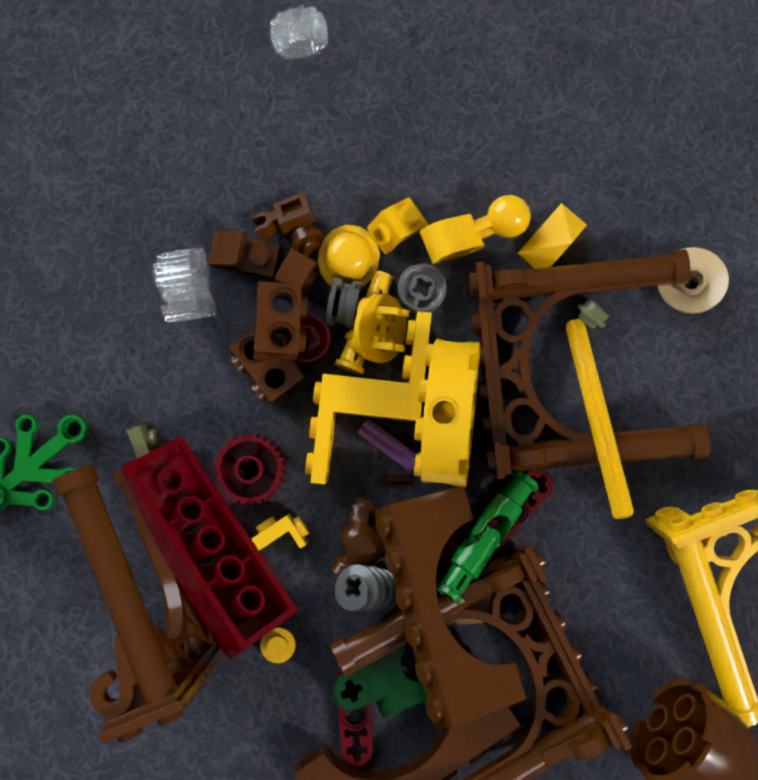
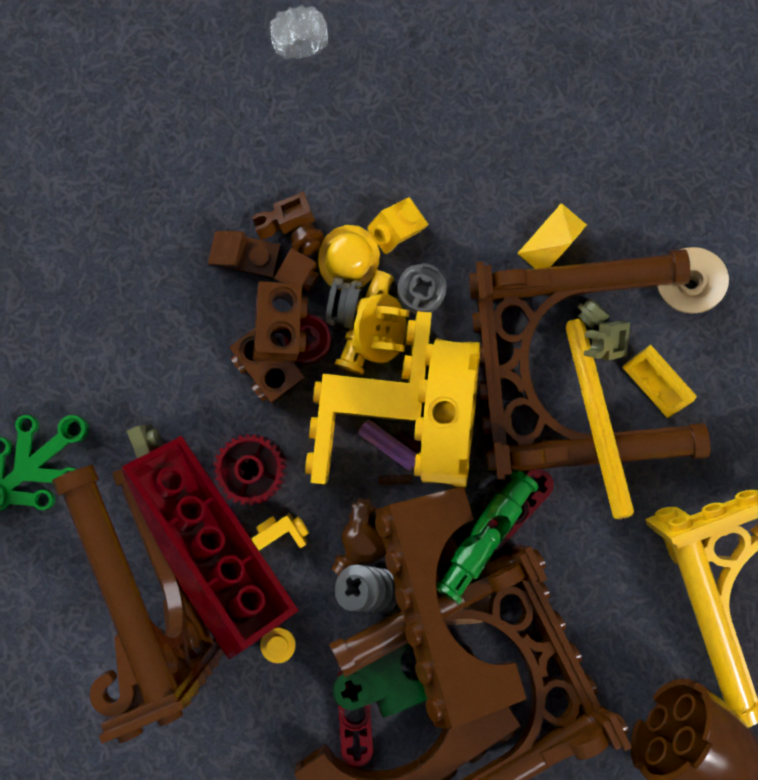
clear brick [153,247,217,323] -> none
yellow beam [419,195,531,265] -> none
none -> olive plate [584,320,630,360]
none -> yellow plate [622,344,697,418]

